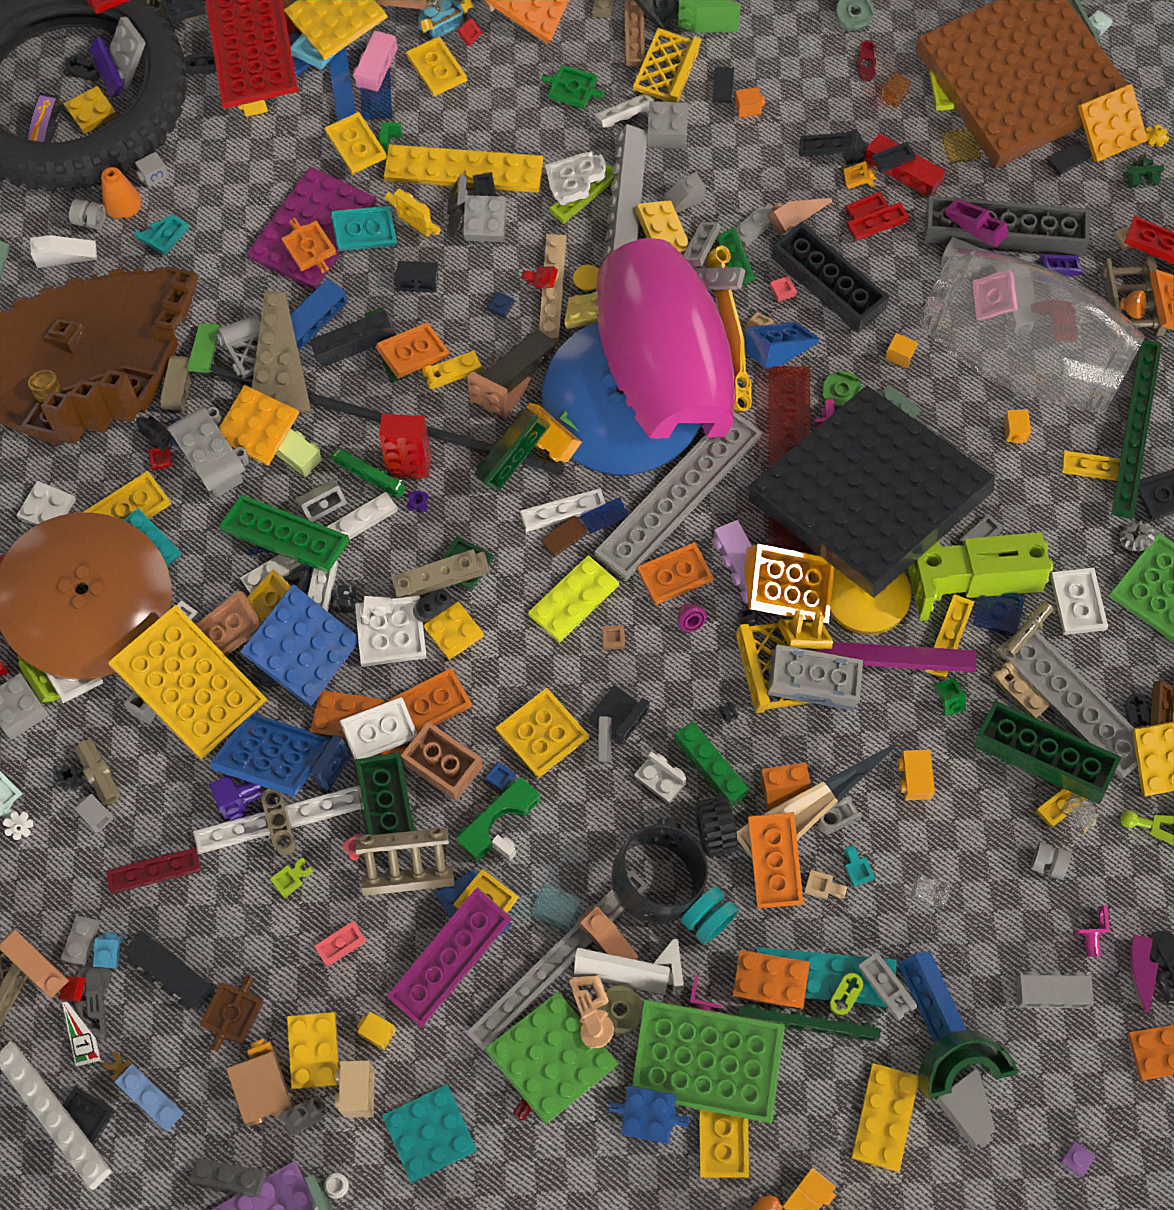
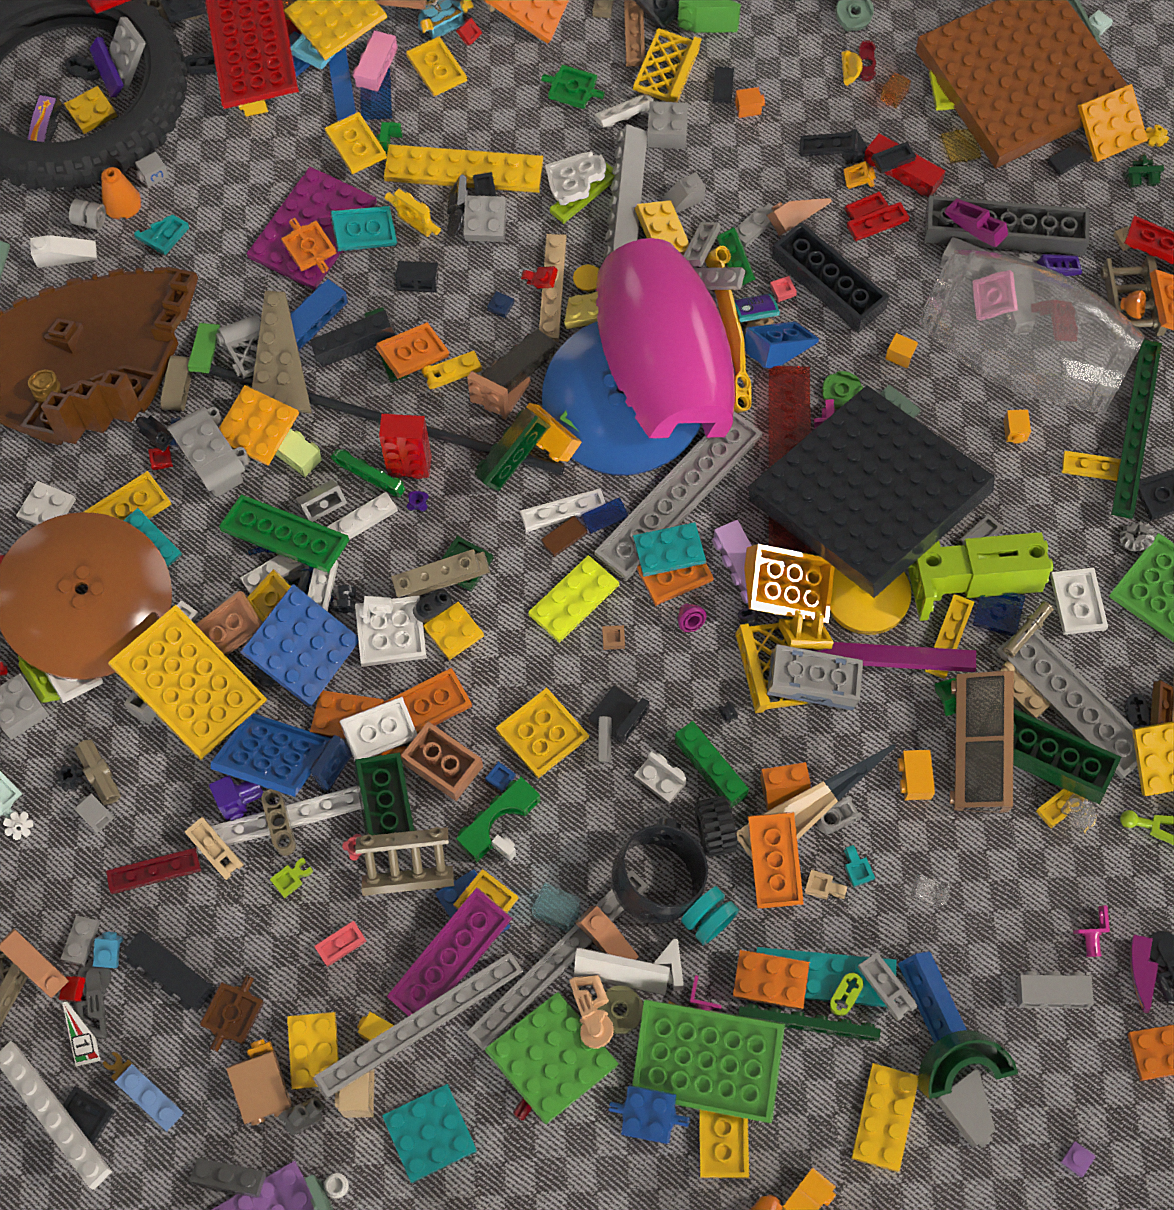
light grey wheel [1031,842,1071,880] -> none
none -> tan plate [185,817,244,880]
none -> light grey plate [313,952,523,1099]
none -> teal plate [633,522,706,577]
none -> slope [734,294,780,322]
none -> yellow tile [841,50,862,86]
none -> windscreen [949,671,1014,813]

